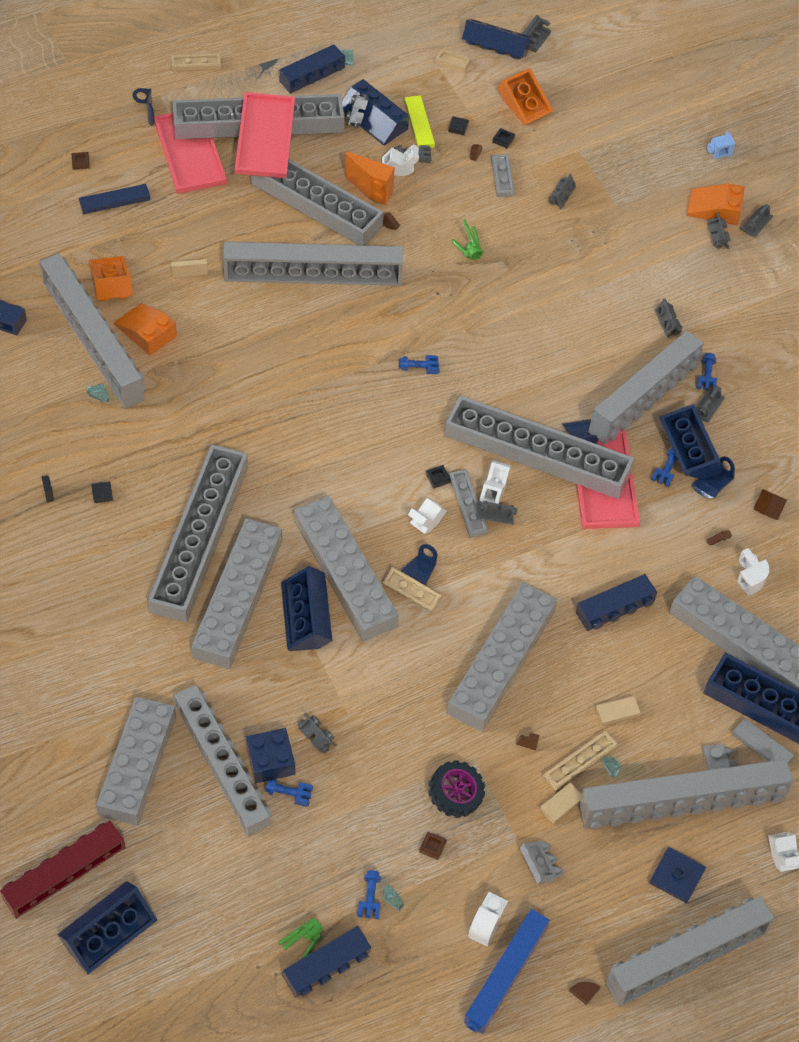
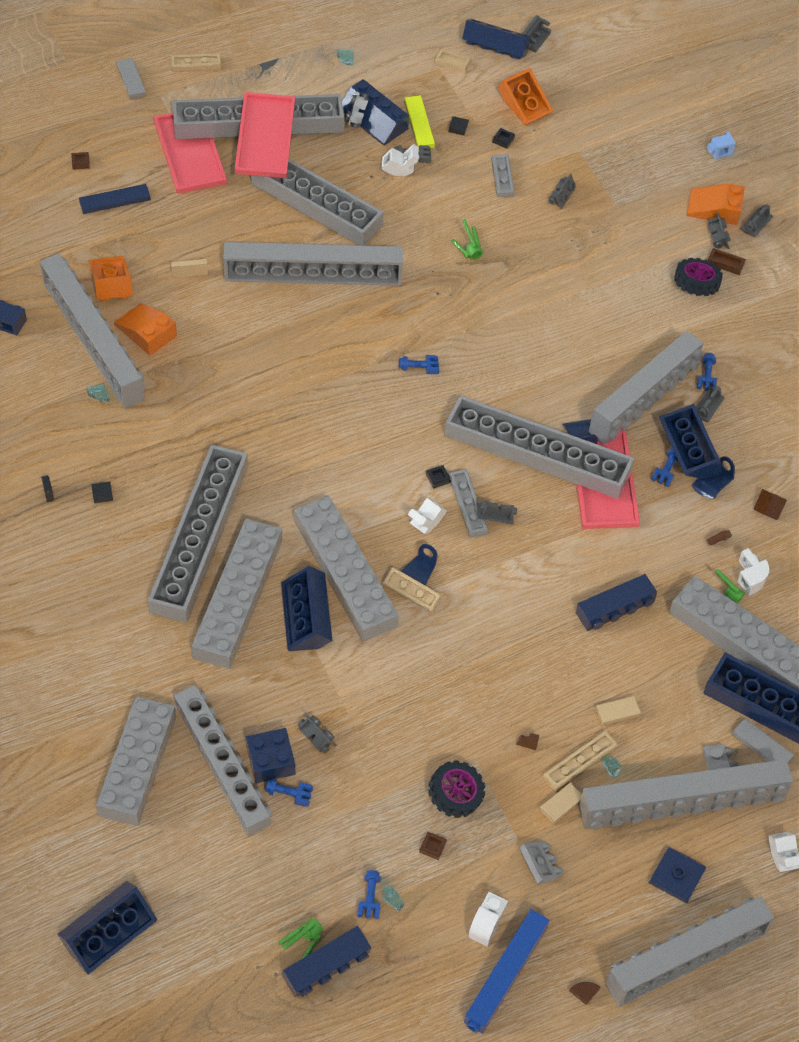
dark red brick [0,821,126,919] -> none
dark blue piece [133,88,154,126] -> none
dark blue brick [279,44,345,93] -> none
orange slope [345,151,395,205] -> none
reddish brown tile [383,212,400,230] -> none
light grey brick [447,582,558,732] -> none
reddish brown tile [470,144,482,161] -> none
white brick [479,460,511,505] -> none
dark grey hinge [655,298,682,337] -> none
none -> light grey tile [116,58,146,100]
none -> black wheel [674,258,723,296]
none -> reddish brown tile [708,248,746,275]
none -> bright green plant [716,569,745,604]

